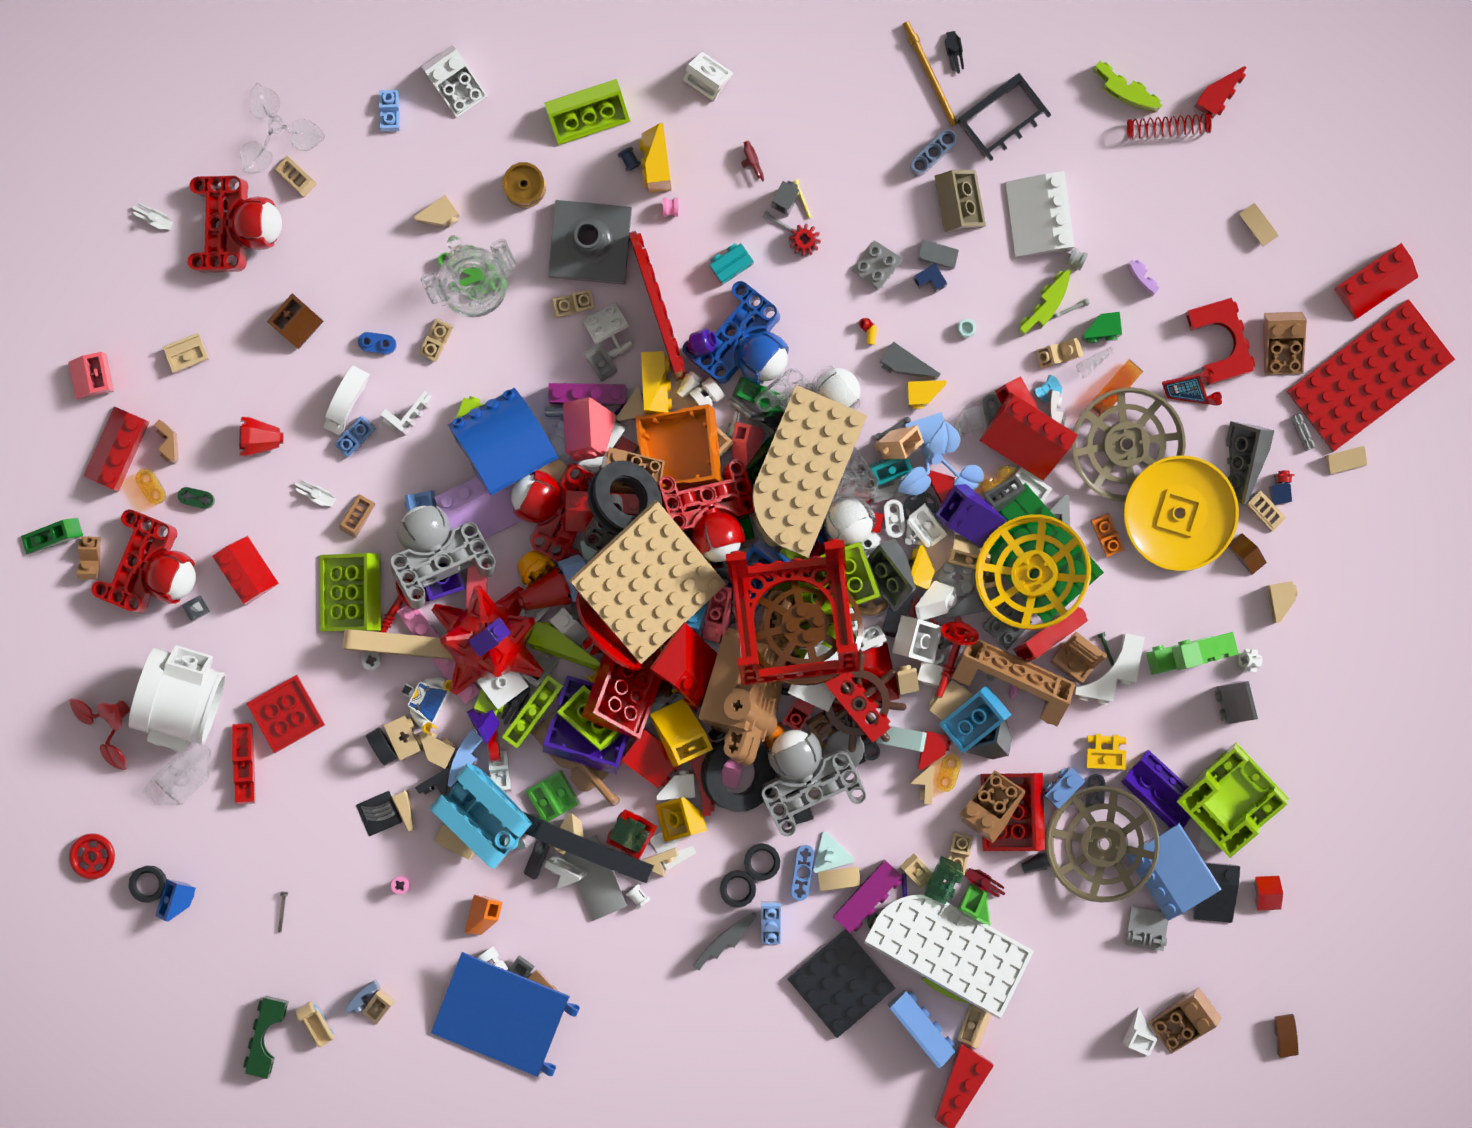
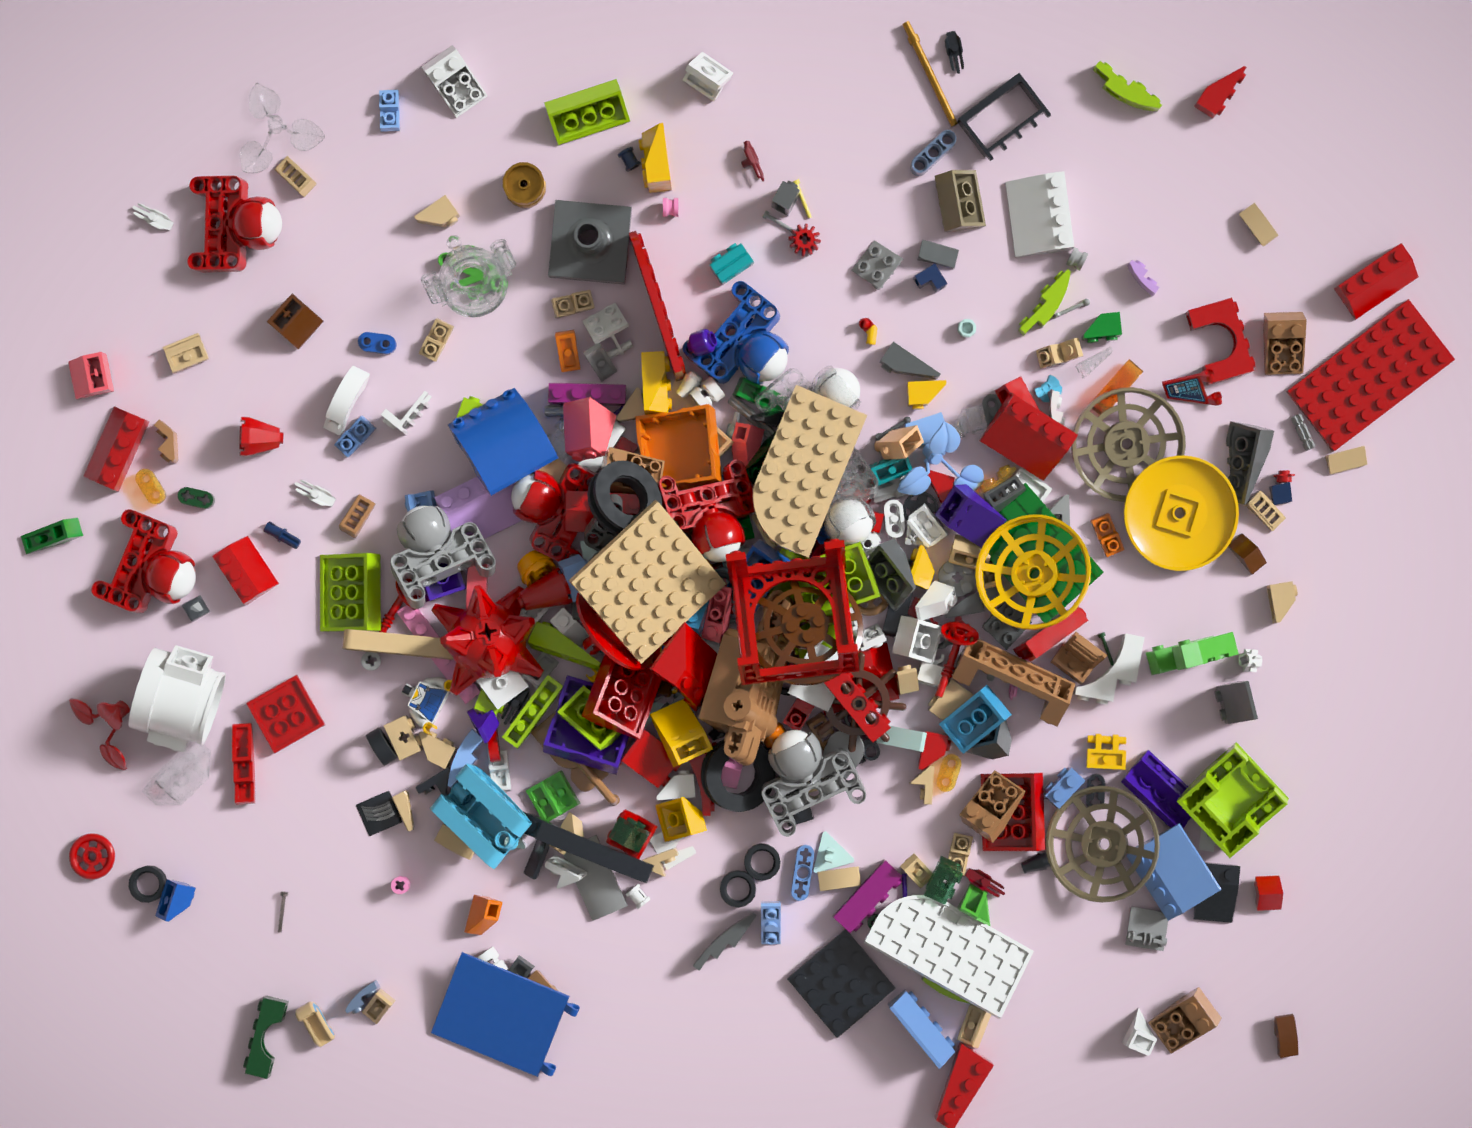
medium nougat slope [76,536,101,579] -> none
dark purple slope [467,617,511,657] -> none
red piece [1127,113,1212,139] -> none
none -> dark blue axle [263,521,301,549]
none -> orange plate [555,329,581,372]

